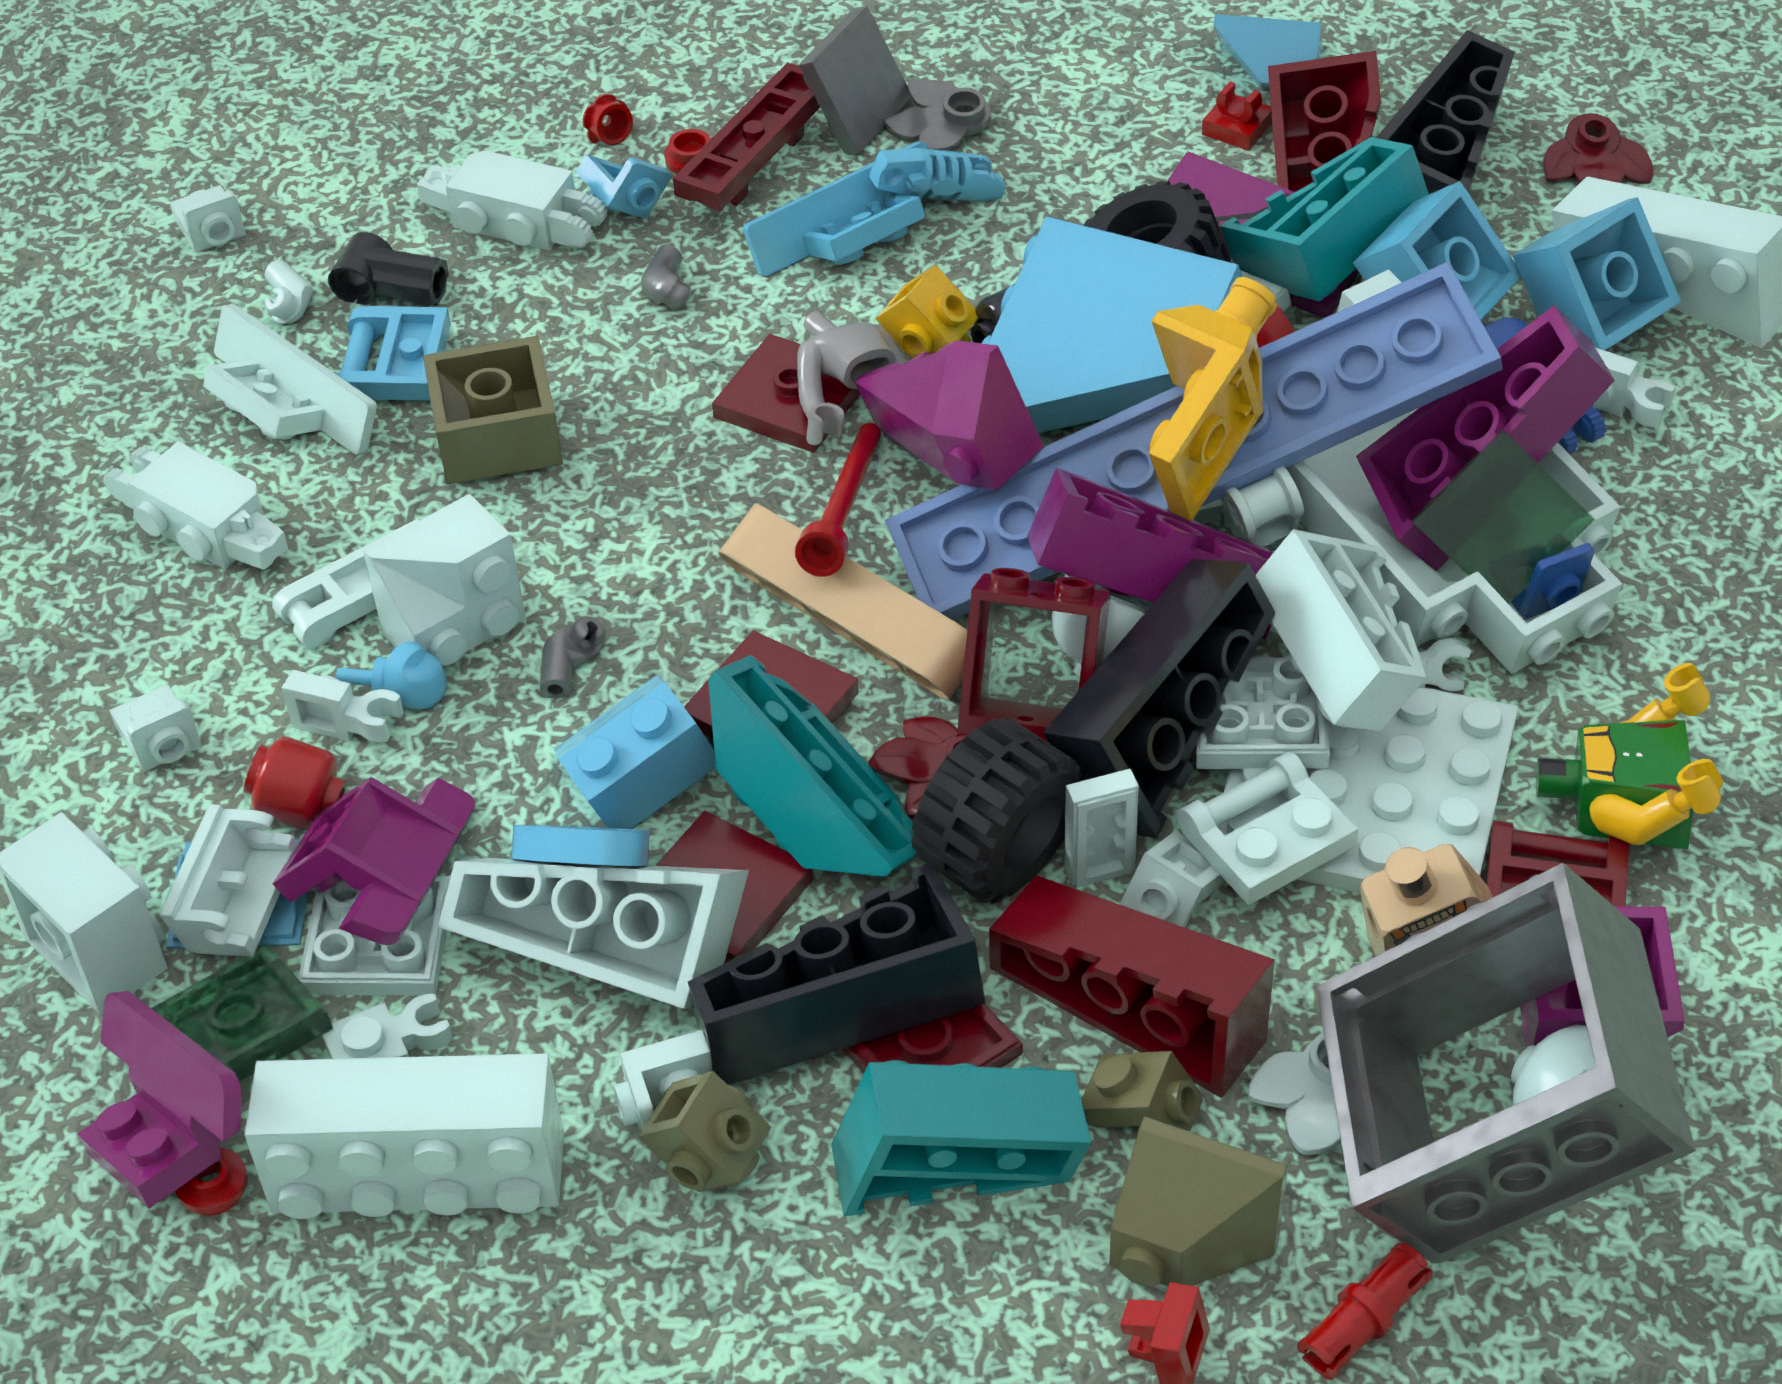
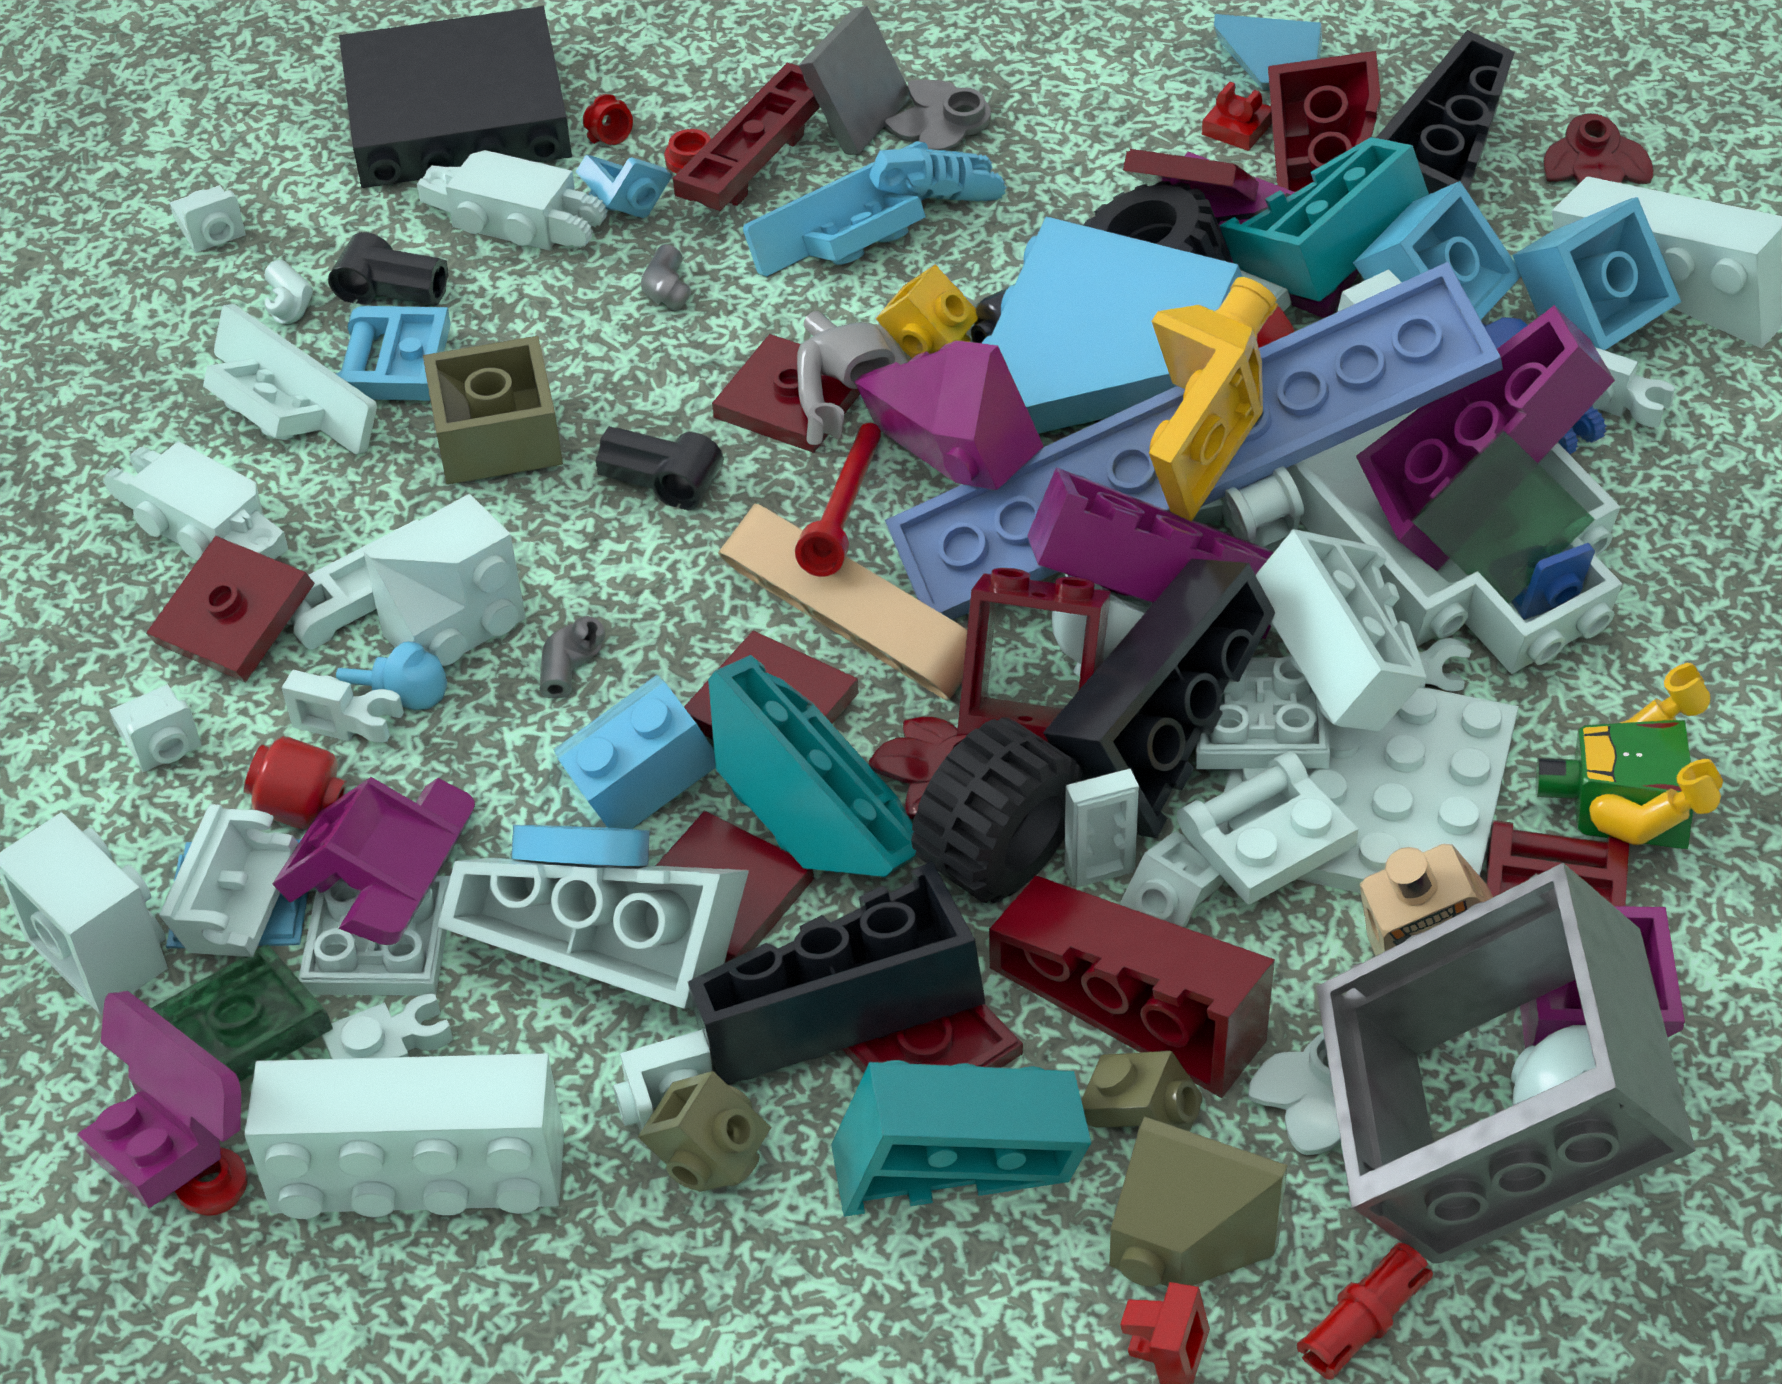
none -> dark red plate [146,536,315,683]
none -> black panel [339,6,572,189]
none -> black piece [596,426,724,511]
none -> dark red tile [1123,149,1259,202]

